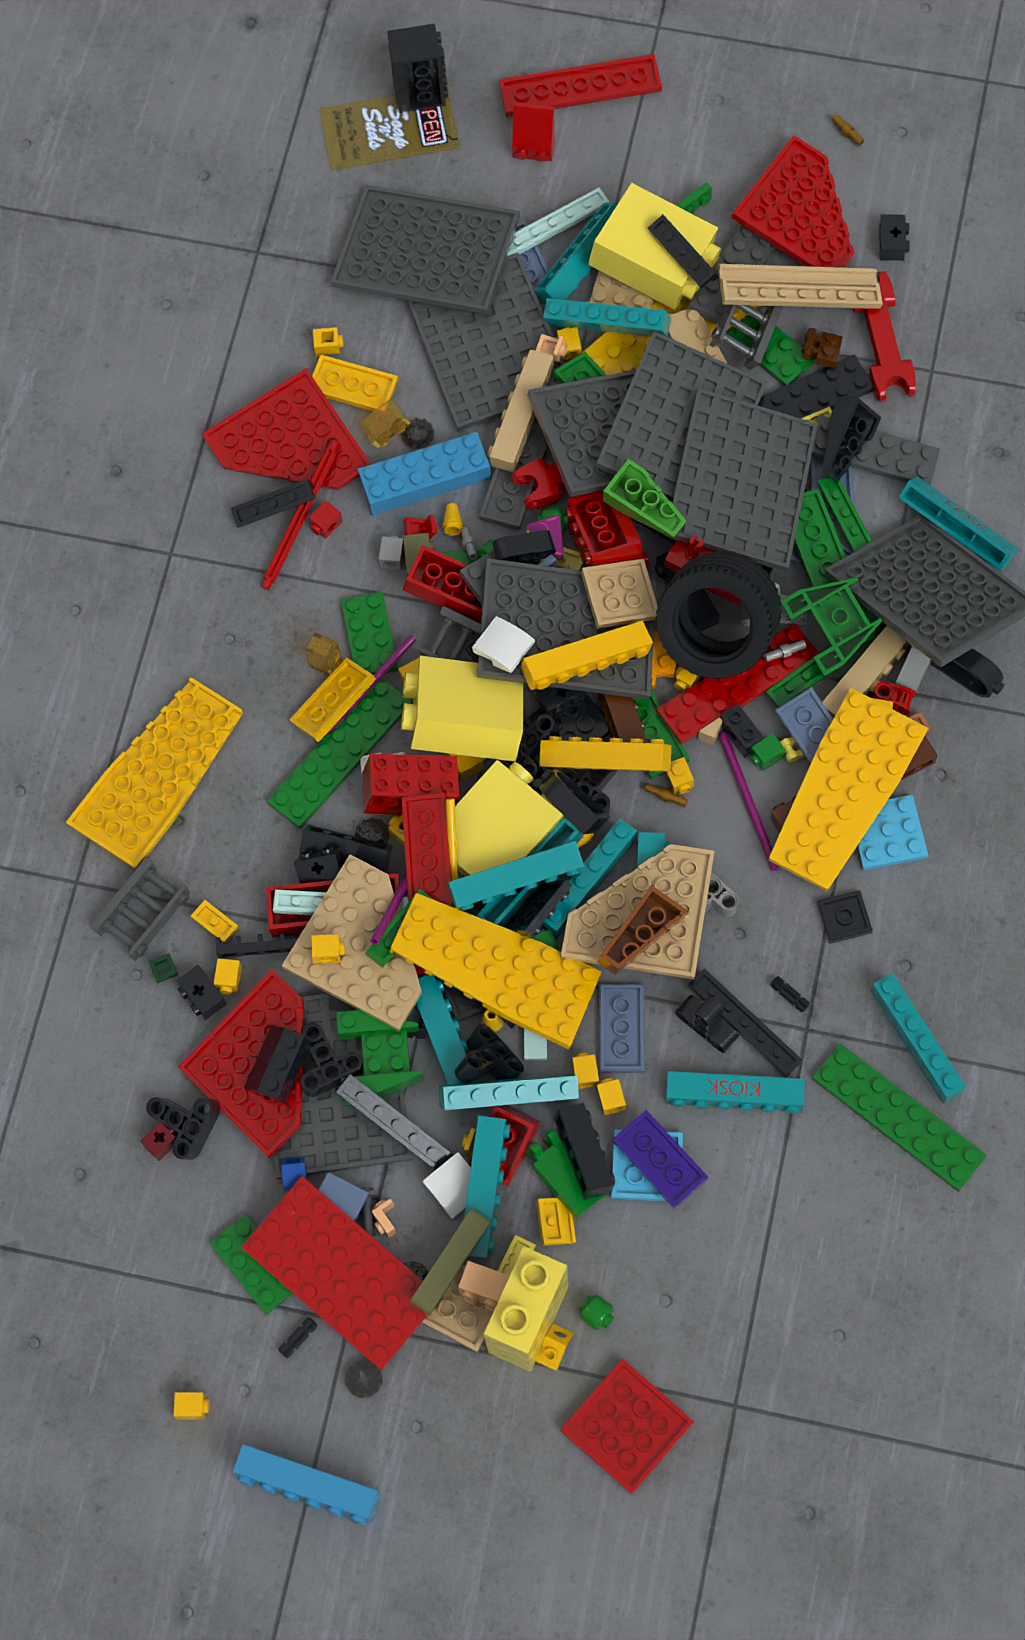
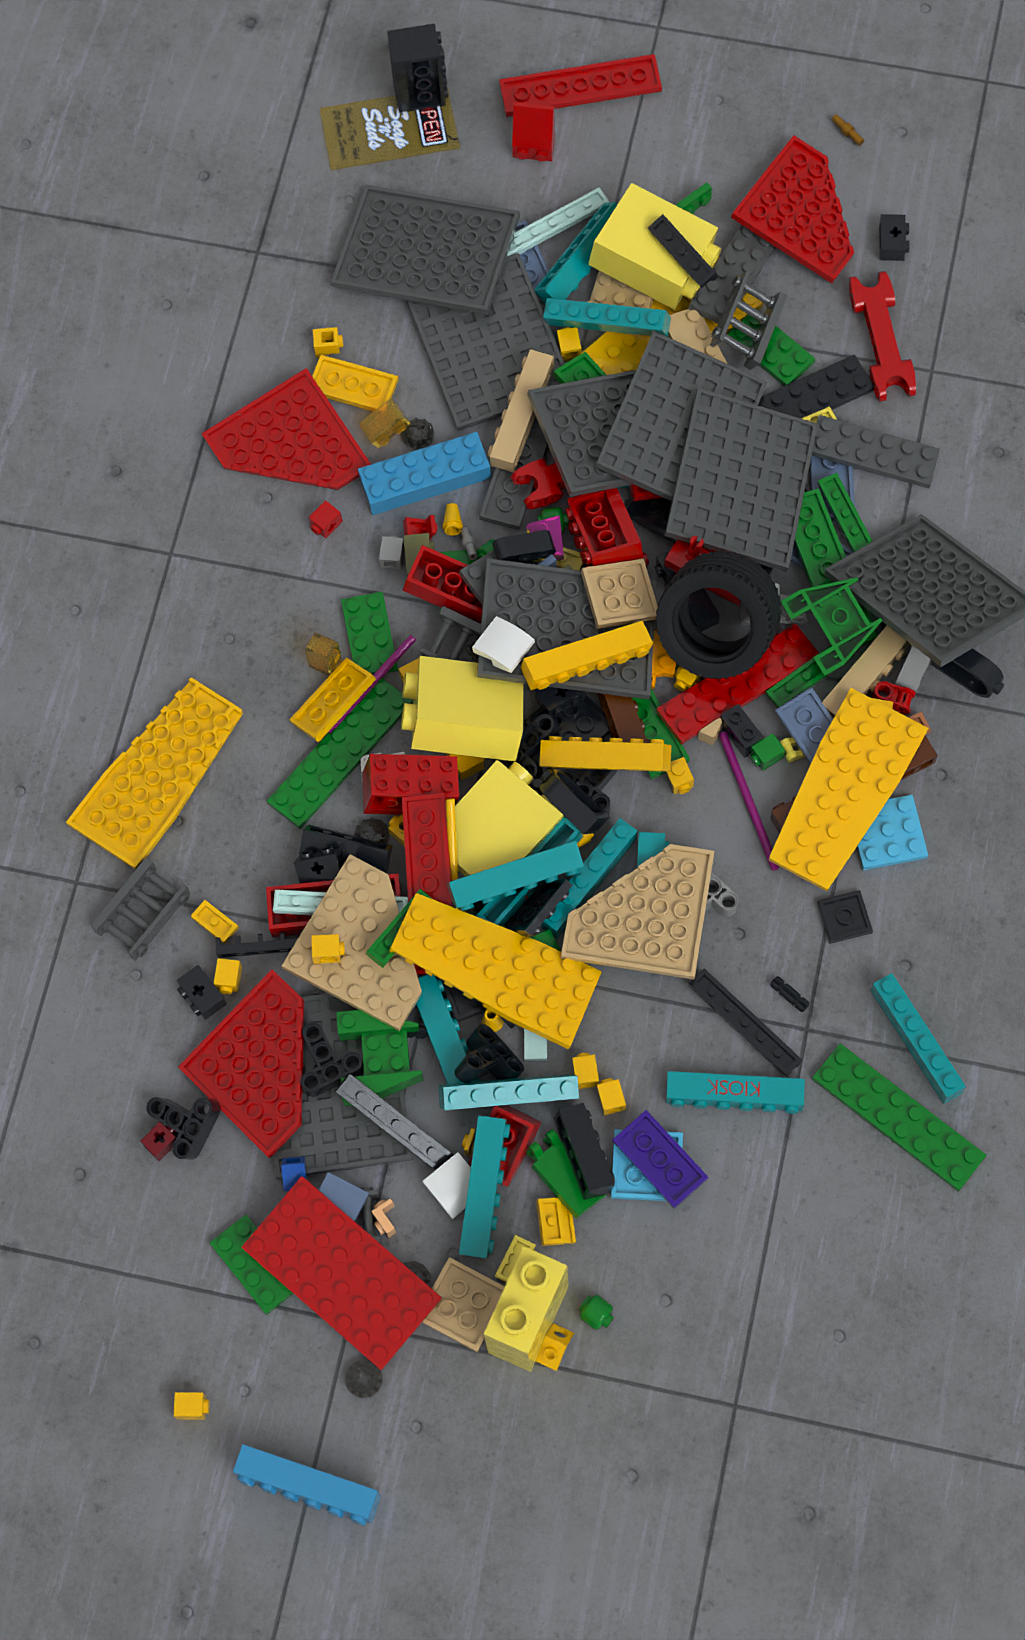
dark green plate [149,953,178,984] -> none
black hinge [231,479,316,528] -> none
black slope [244,1026,312,1104] -> none
red piece [261,440,340,590] -> none
black axle [278,1317,318,1358] -> none
magenta piece [370,873,407,945] -> none
olive beam [410,1208,492,1316] -> none
light nougat brick [458,1261,510,1312] -> none
light nougat bracket [536,334,567,362] -> none
red plate [560,1358,694,1495] -> none
dark orange wedge [597,885,688,975] -> none
sand blue tile [599,984,645,1073] -> none
bright green wedge [603,459,686,539] -> none
pearl gold bar [644,783,688,807] -> none
black beam [675,995,739,1053] -> none
tan plate [717,264,883,309] -> none
light grey bar [763,640,806,662] -> none
reddish brown plate [802,328,843,369] -> none
black wedge [822,396,882,483] -> none
teal brick [898,477,1020,571] -> none

